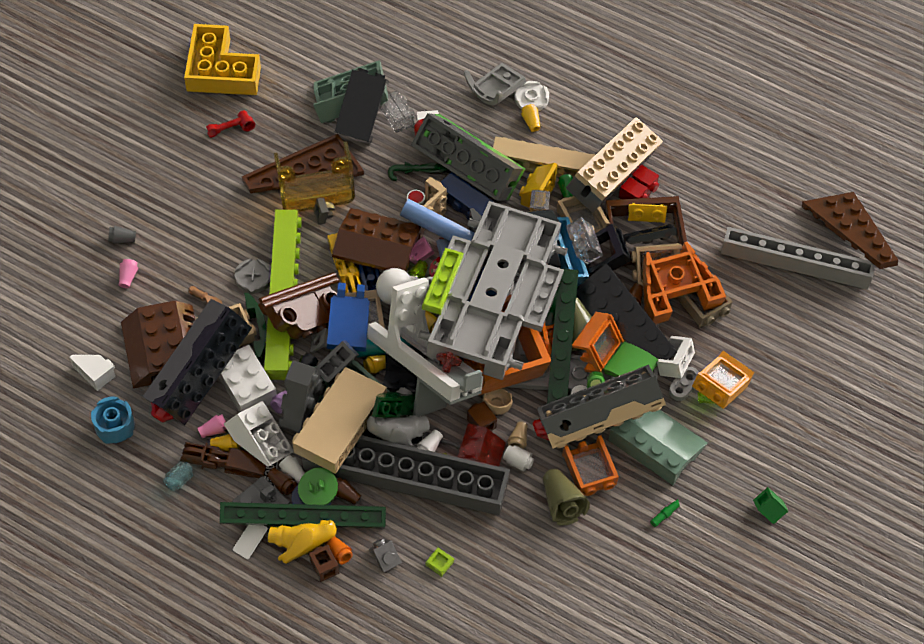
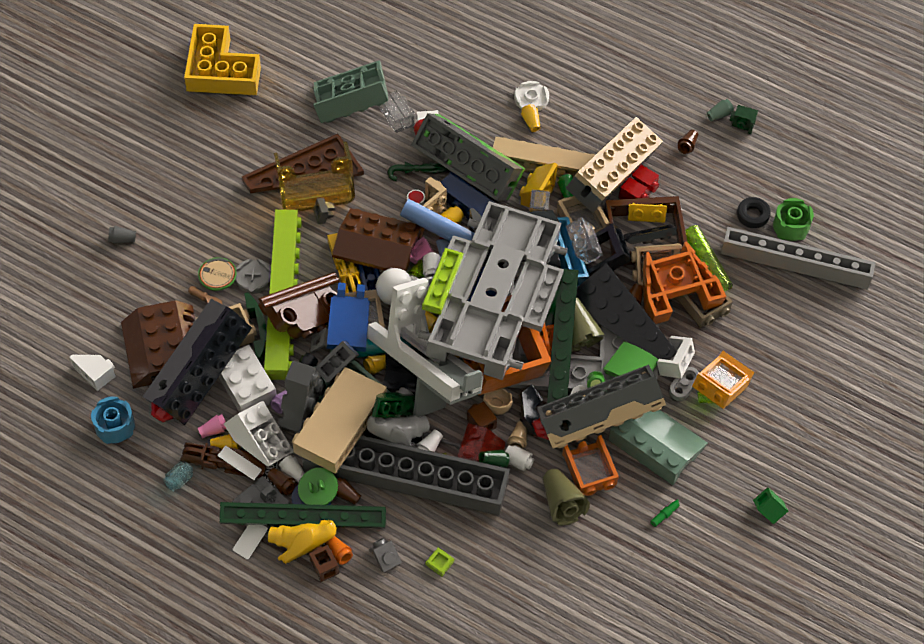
bright pink cone [118,259,138,288] -> none
red brick [206,110,256,138] -> none
black panel [334,68,389,143] -> none
clear red plant [436,352,462,373] -> none
light grey piece [464,63,526,106] -> none
orange window [572,312,624,373] -> none
reddish brown wing [802,192,898,269] -> none
none -> piece [198,257,237,291]
none -> white sticker [218,446,262,480]
none -> white brick [423,252,441,278]
none -> yellow brick [440,206,464,224]
none -> dark green cone [478,450,510,468]
none -> black tile [518,384,544,436]
none -> reddish brown cone [678,129,699,154]
none -> clear neon green brick [685,225,733,291]
none -> sand green cone [706,99,734,122]
none -> dark green brick [729,105,759,134]
none -> black tyre [737,197,771,228]
none -> bright green brick [773,198,814,241]

